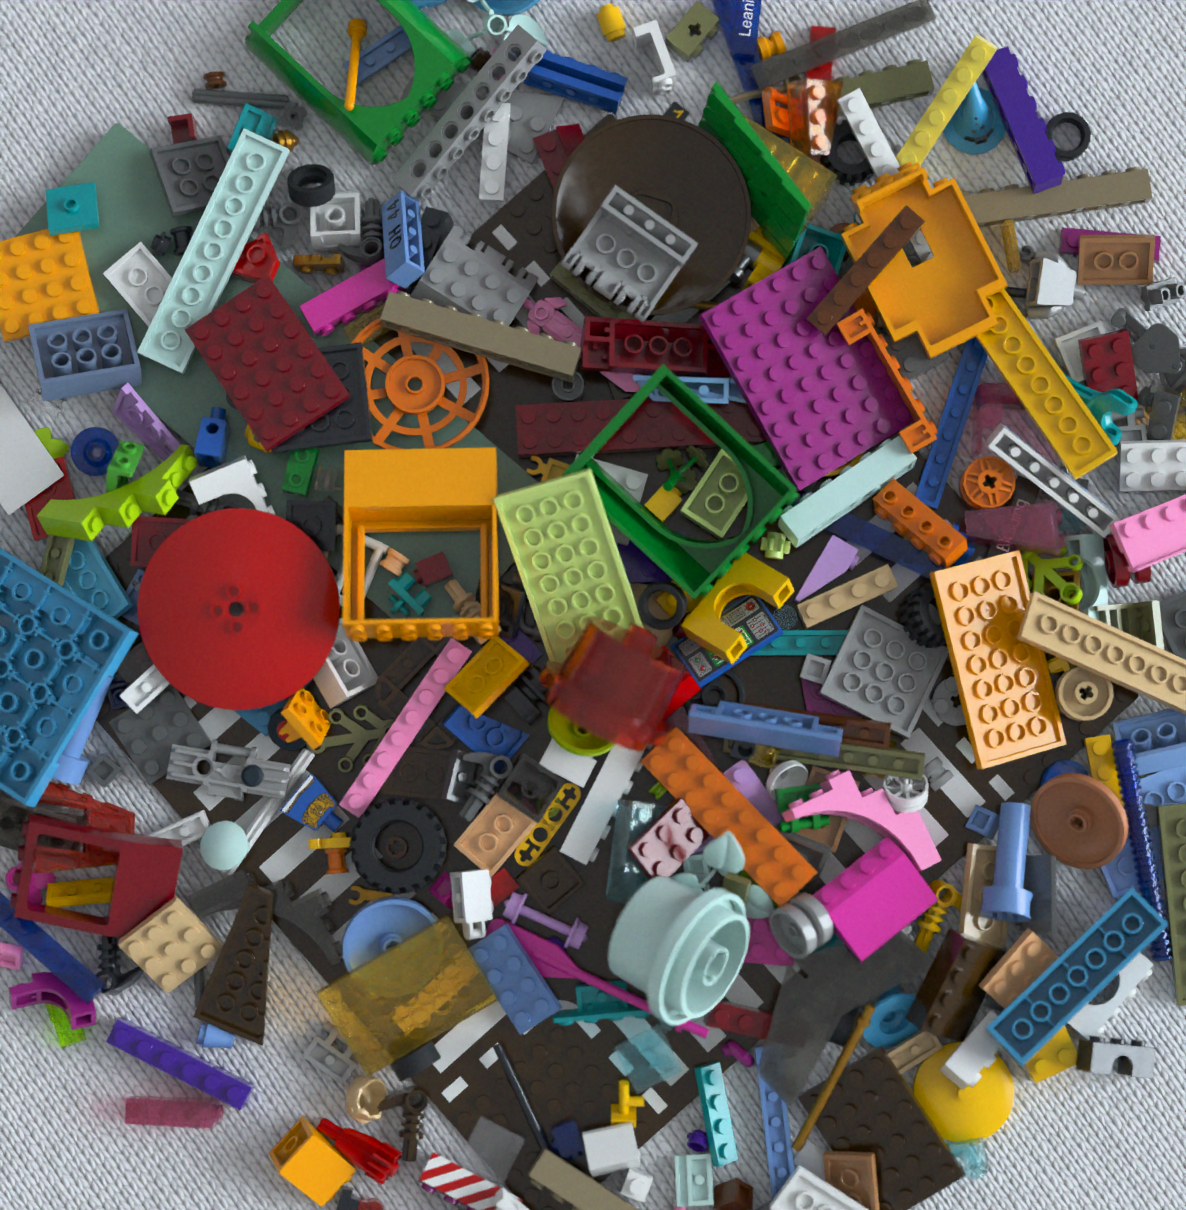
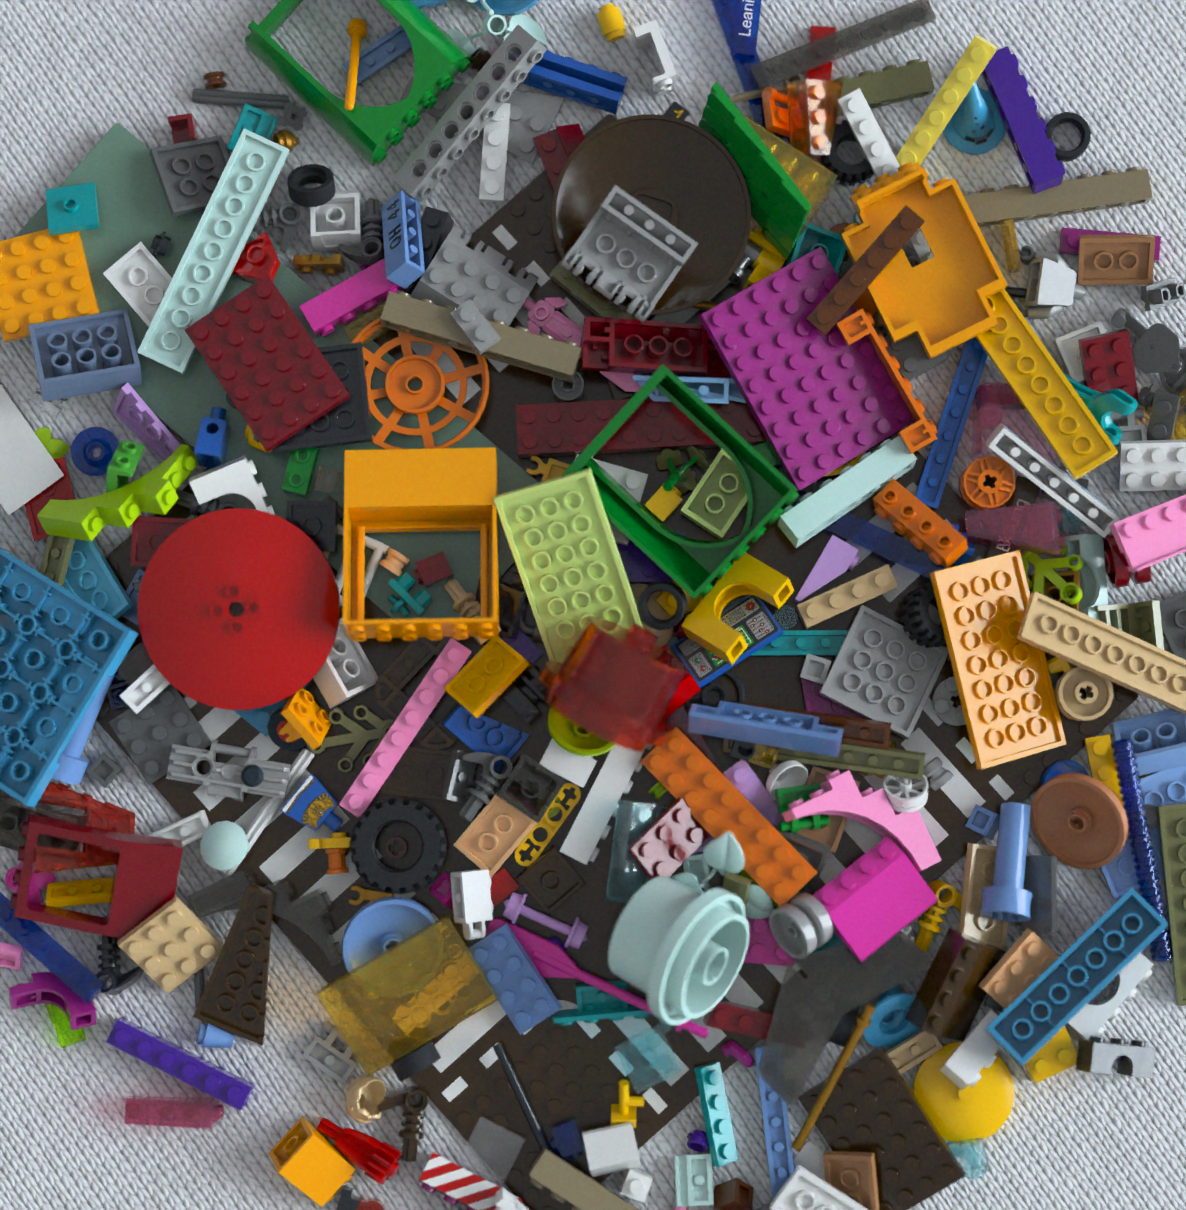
black bush [170,226,193,256] -> none
olive brick [665,1,720,62] -> none
light orange wheel [755,30,786,62] -> none
yellowish green gear [760,532,791,560] -> none
none -> light grey plate [450,299,500,354]

